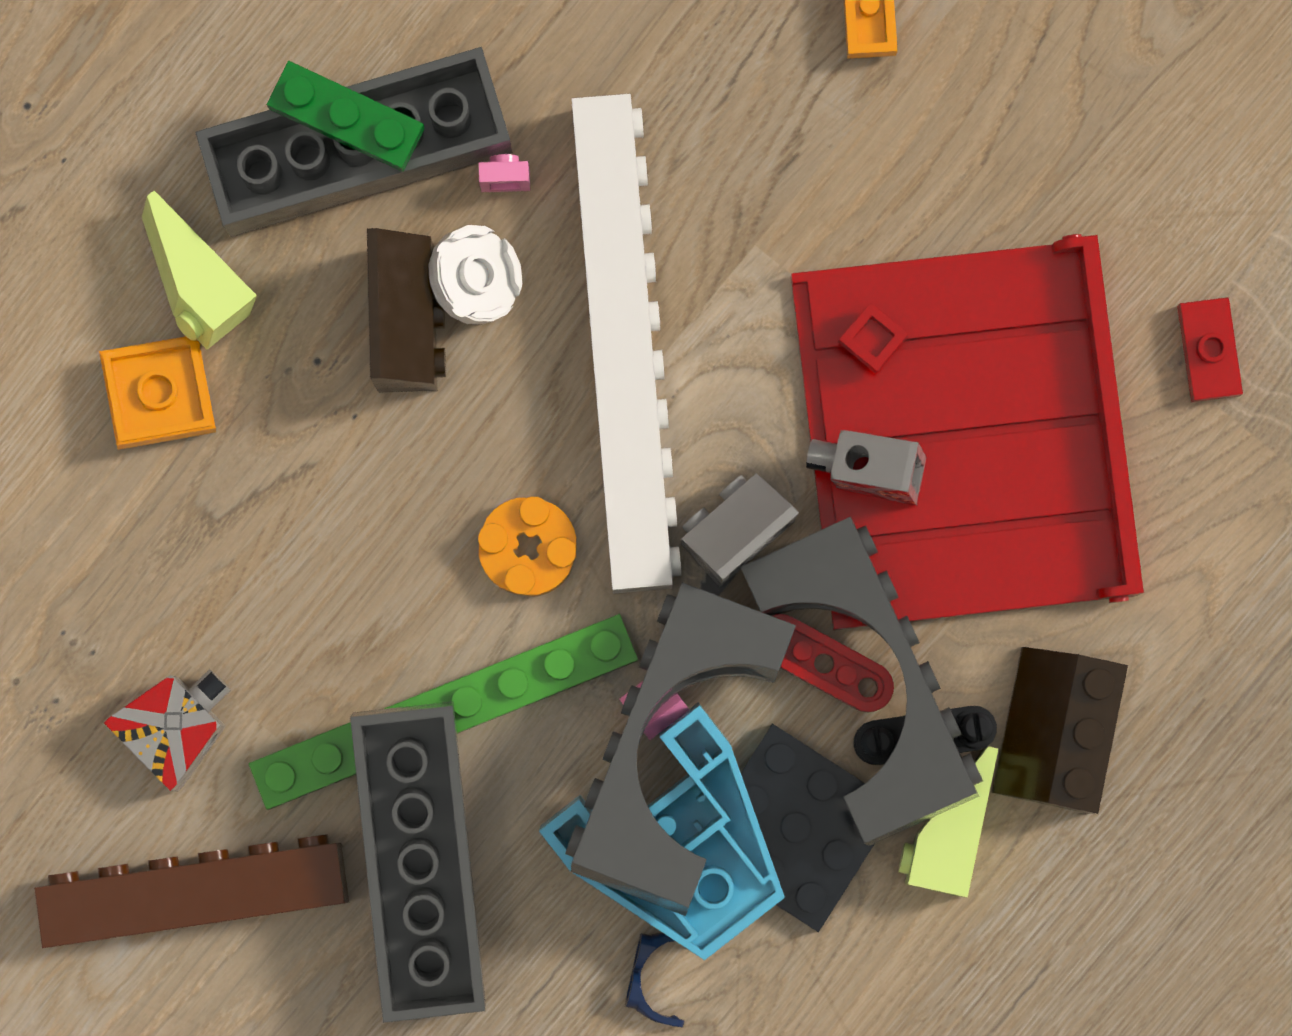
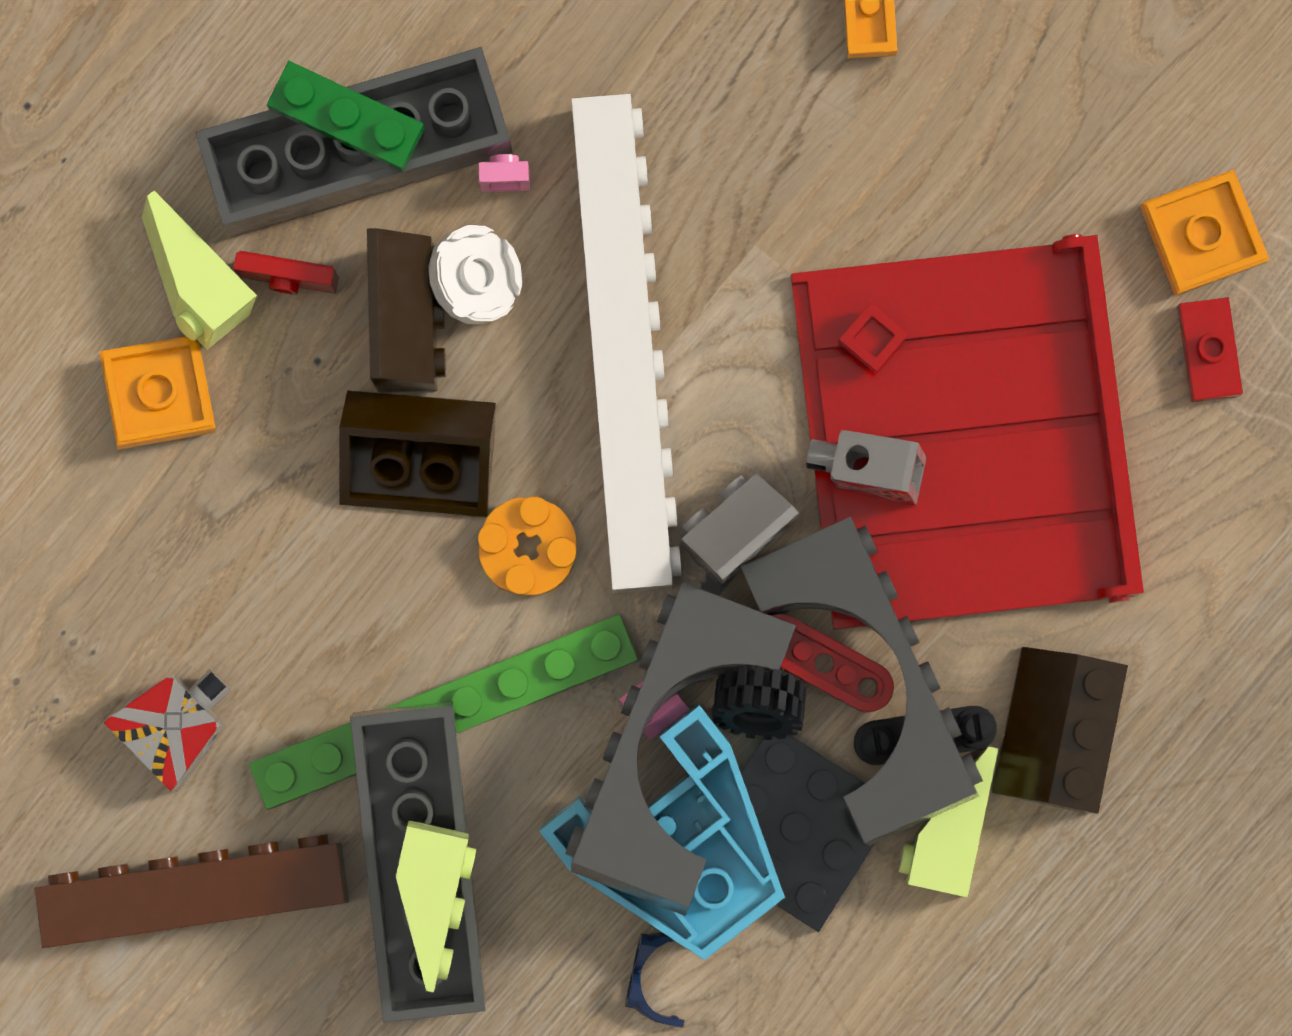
none -> red plate [233,251,339,295]
none -> dark brown slope [339,390,496,517]
none -> yellowish green slope [396,821,476,992]
none -> black tyre [712,666,807,740]
none -> light orange plate [1140,169,1269,296]

